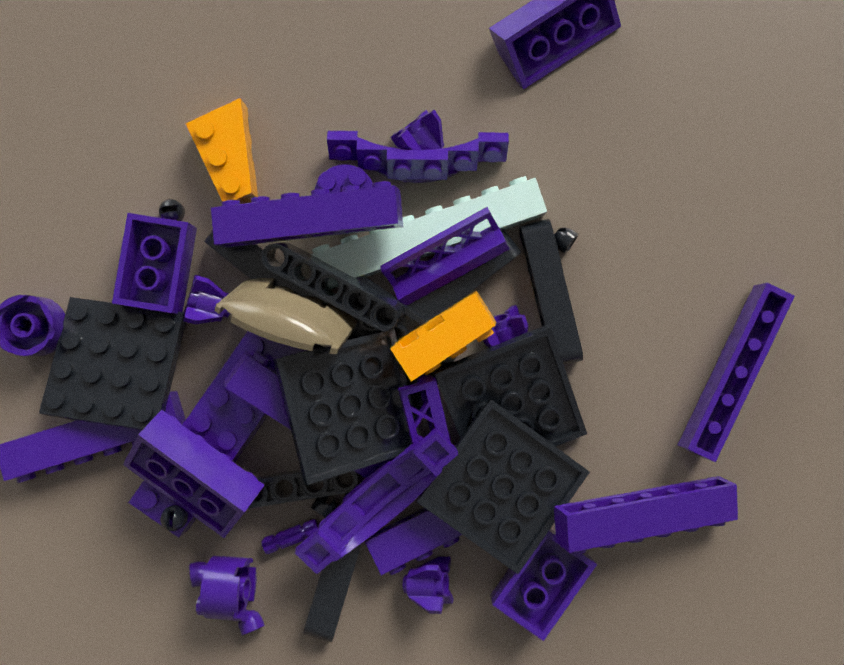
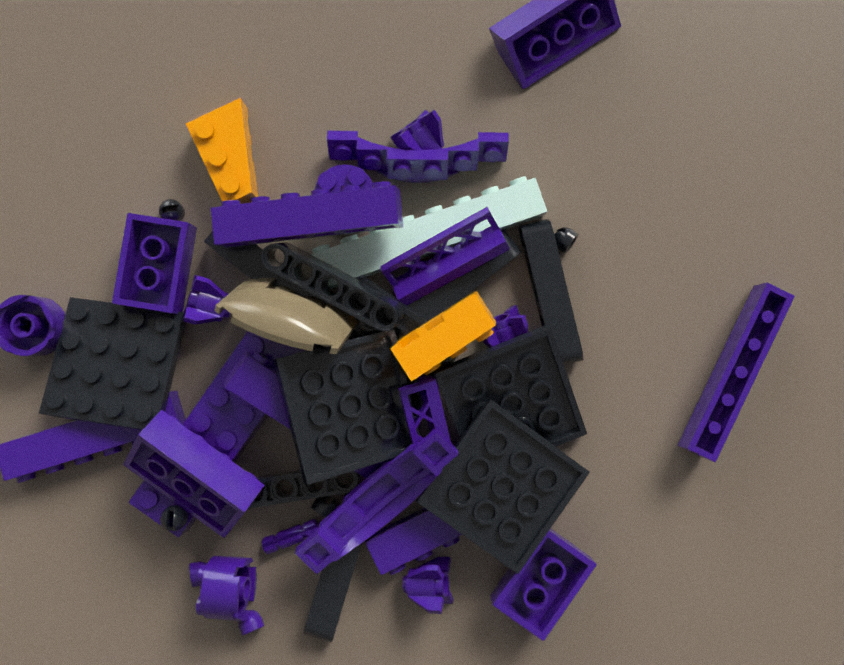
dark purple brick [554,476,738,554] -> none

